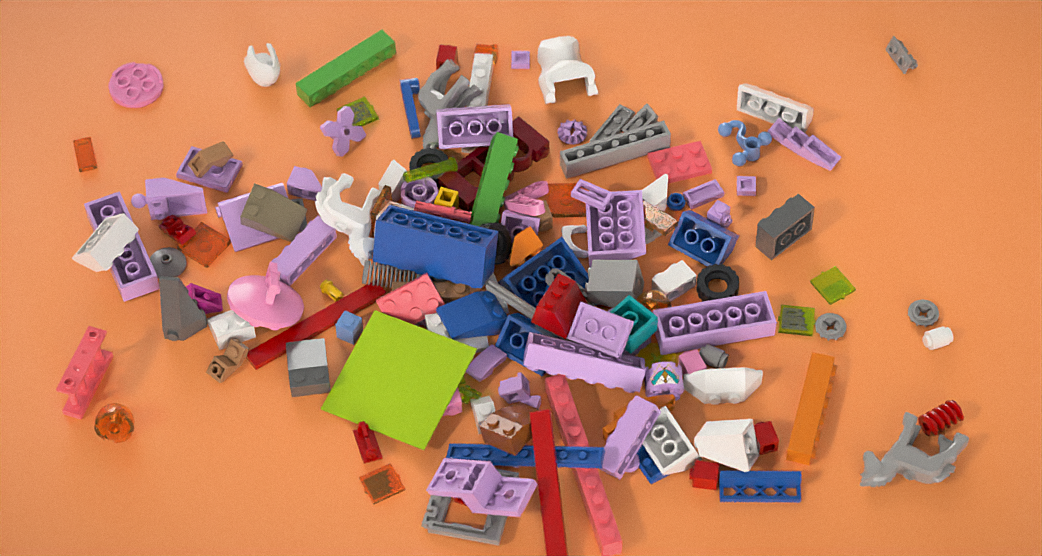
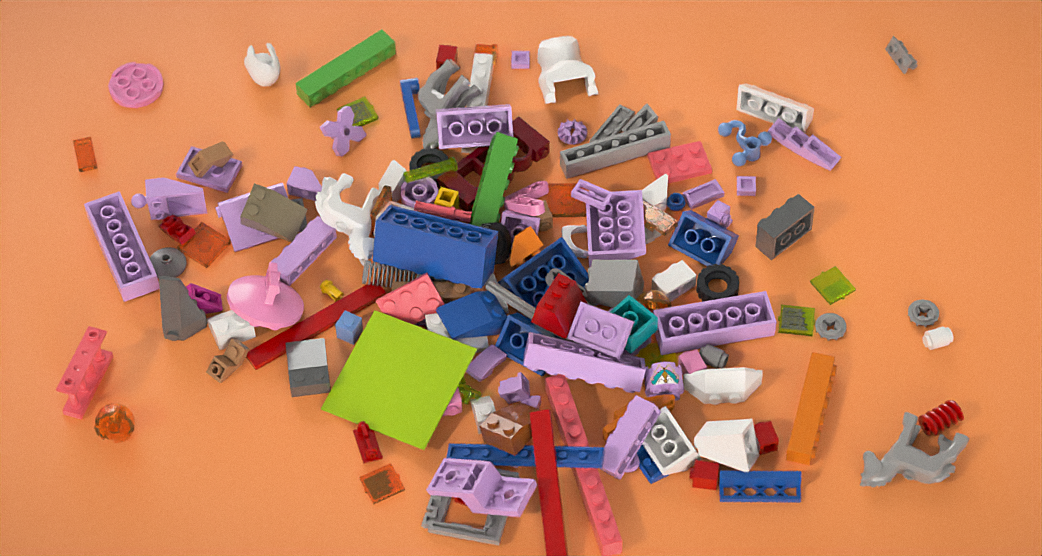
white slope [72,213,139,272] -> none

